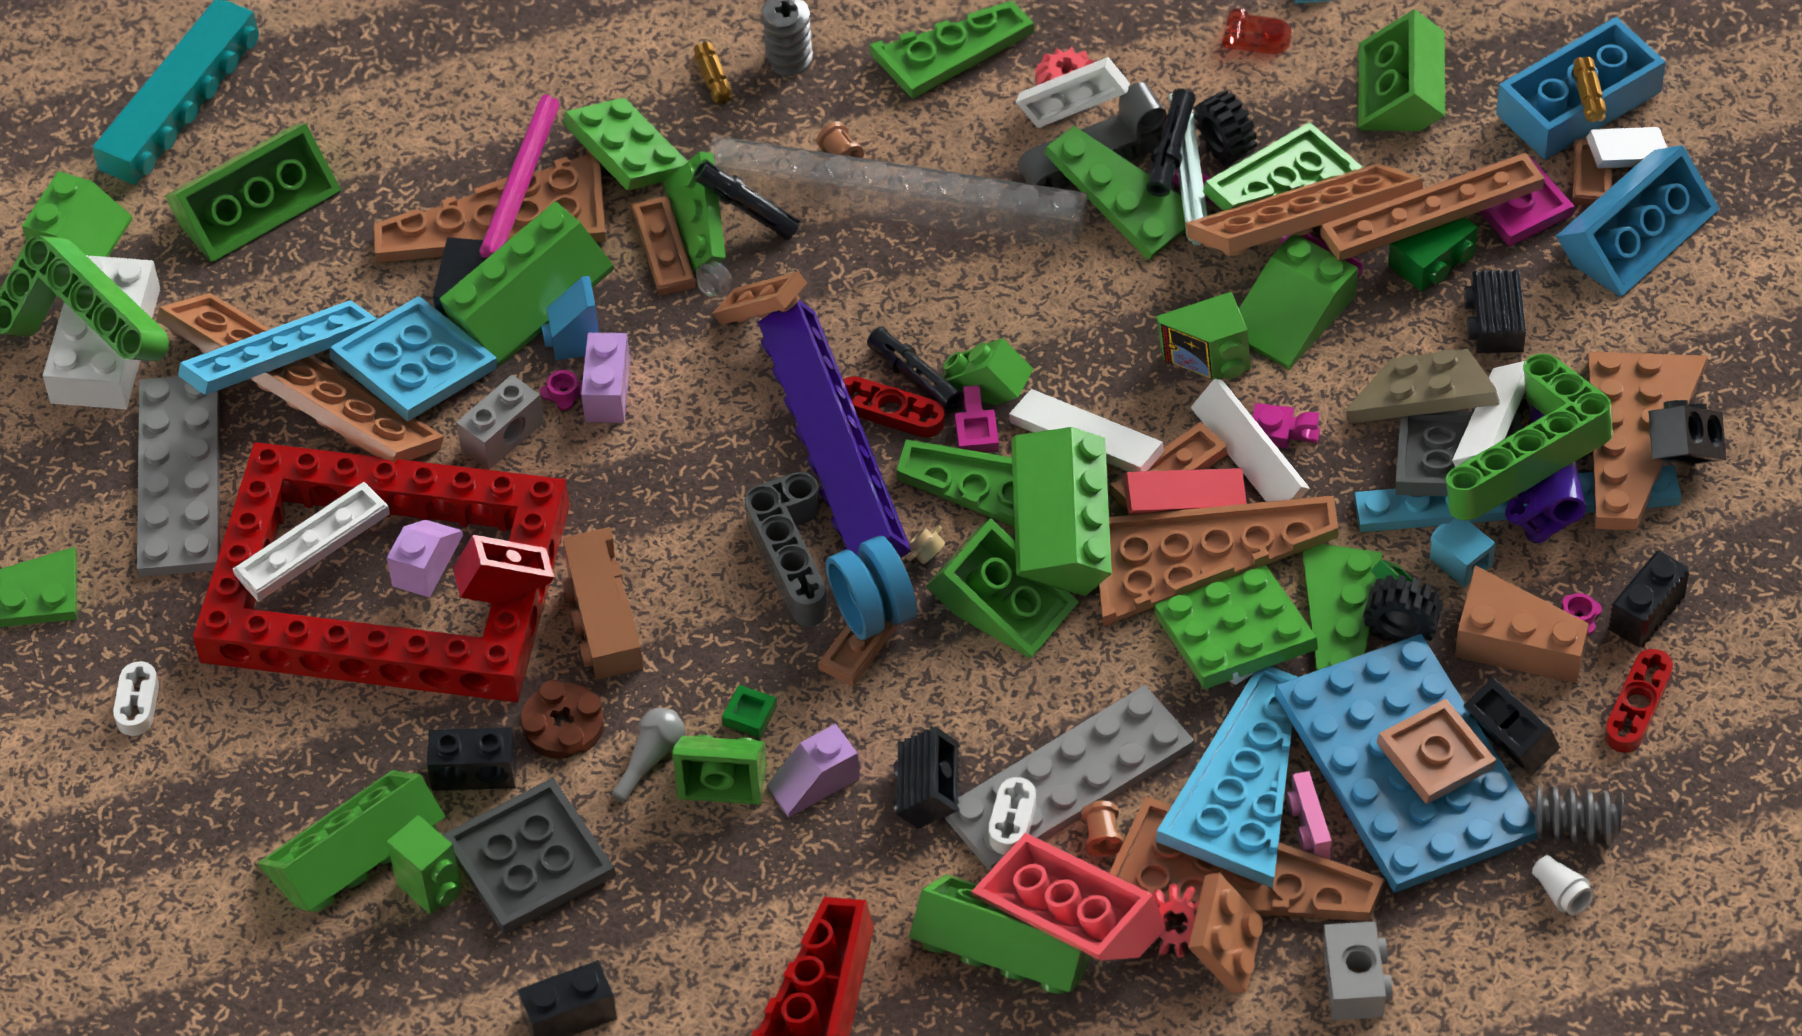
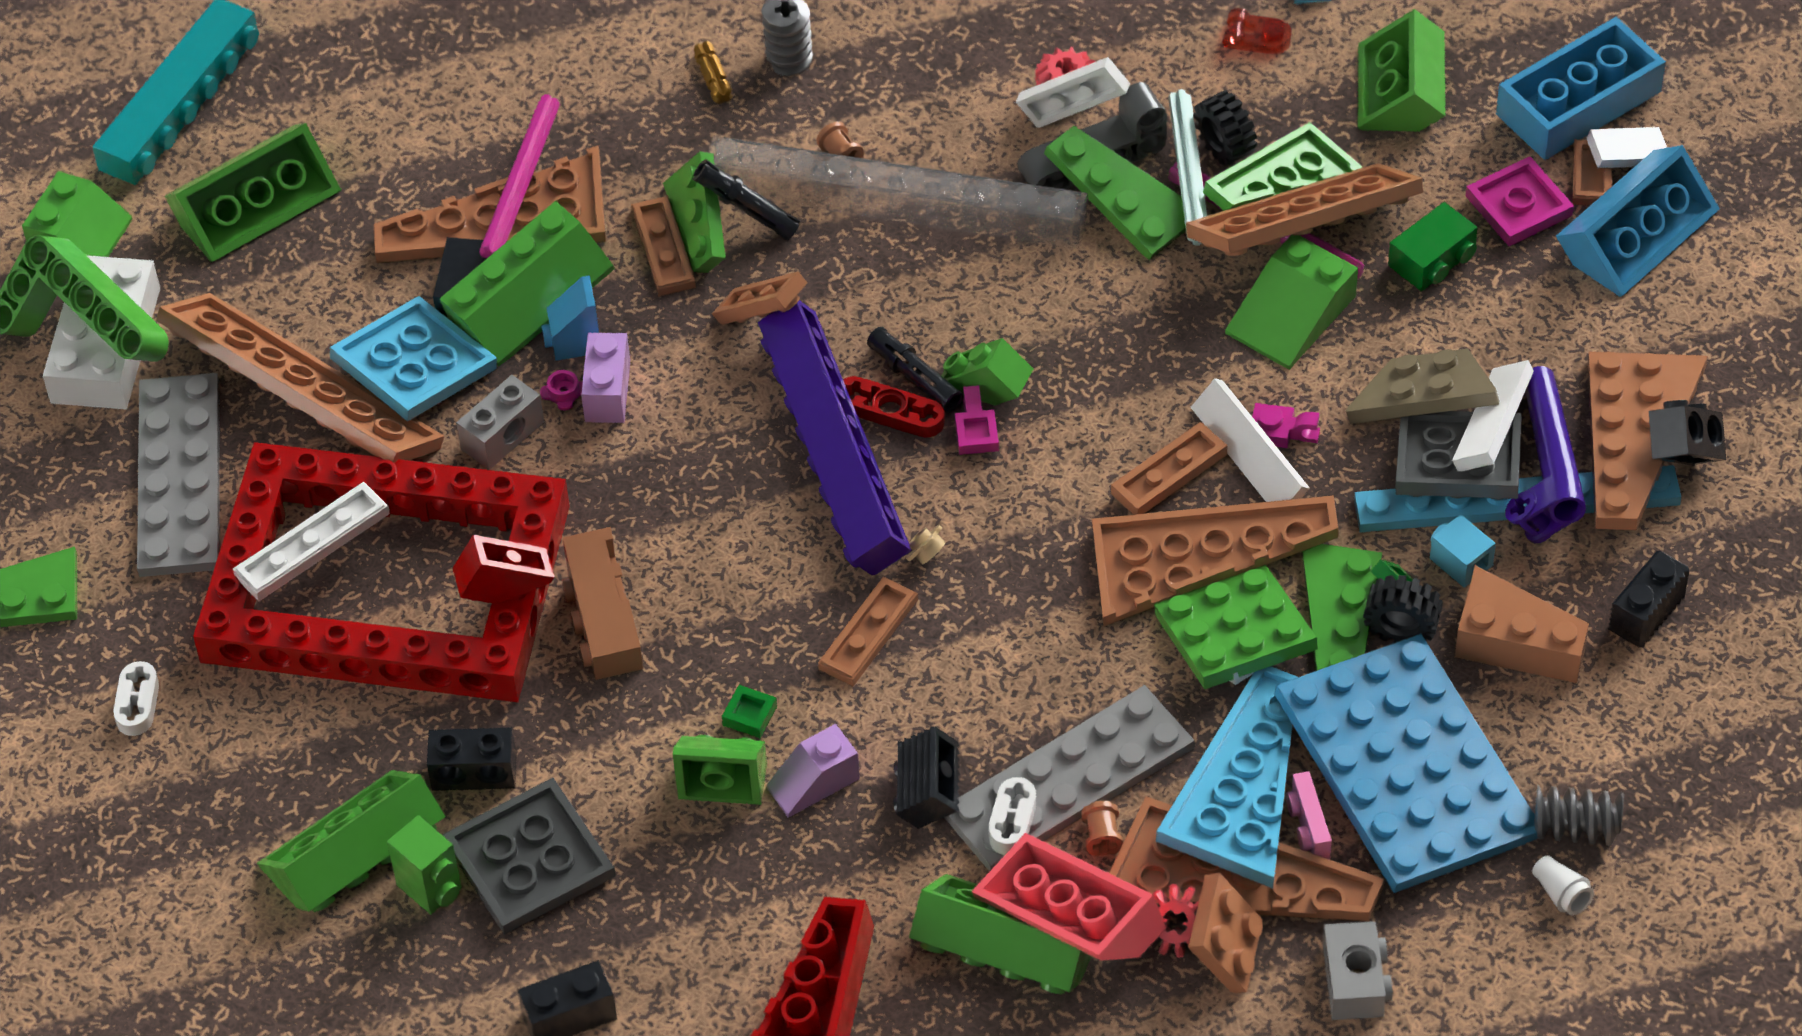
medium azure plate [178,300,377,395] -> none
lavender slope [387,520,463,598] -> none
copper plate [521,680,604,759] -> none
bright green plate [562,97,688,191] -> none
light grey piece [612,708,685,803] -> none
clear plate [696,261,733,298] -> none
dark grey beam [744,472,828,626] -> none
dark azure wheel [826,535,918,641] -> none
bright green wing [869,1,1034,99] -> none
bright green wing [897,439,1014,526] -> none
bright green slope [925,518,1079,658] -> none
white tile [1009,389,1164,472] -> none
bright green slope [1011,427,1112,596] -> none
coral tile [1123,468,1247,515] -> none
black pin [1146,88,1196,197] -> none
bright green slope [1157,291,1251,380] -> none
nougat plate [1320,152,1545,261] -> none
nougat plate [1376,699,1496,805] -> none
bright green beam [1446,353,1613,521] -> none
black brick [1463,677,1561,776] -> none
black brick [1464,269,1526,353] -> none
dark pink plate [1562,593,1602,635] -> none
pearl gold axle [1573,56,1607,123] -> none
red beam [1605,649,1673,753] -> none

